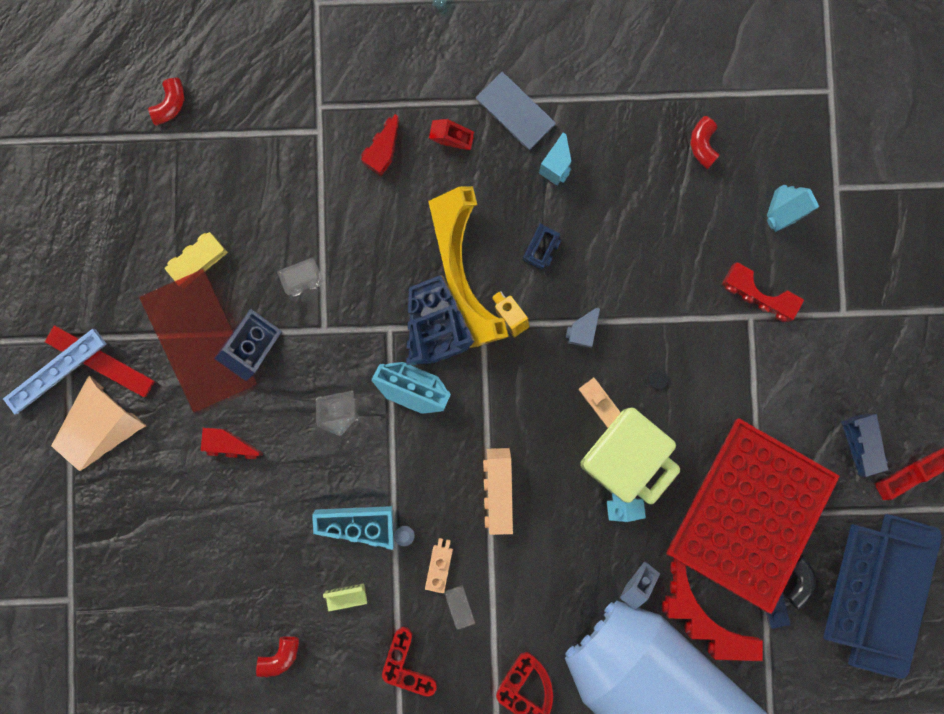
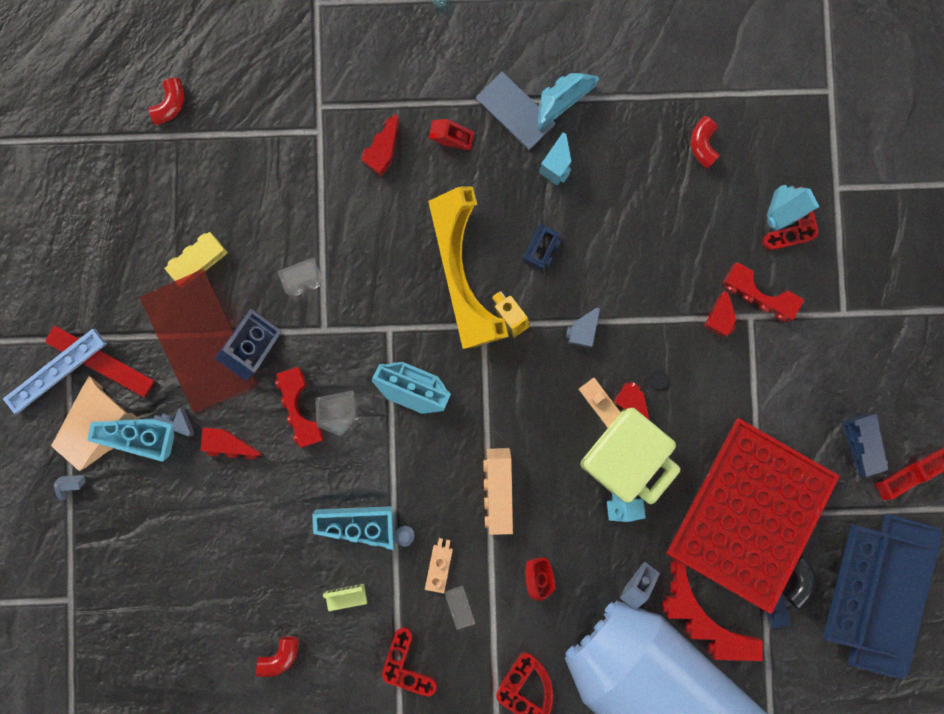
dark blue wedge [406,275,474,365] -> none
none -> sand blue tile [54,475,85,500]
none -> medium azure wedge [87,419,174,462]
none -> sand blue slope [154,408,194,436]
none -> red arch [275,367,324,448]
none -> red piece [525,557,556,601]
none -> medium azure wedge [538,73,599,131]
none -> red slope [613,382,649,420]
none -> red slope [703,291,736,337]
none -> red beam [762,187,818,250]

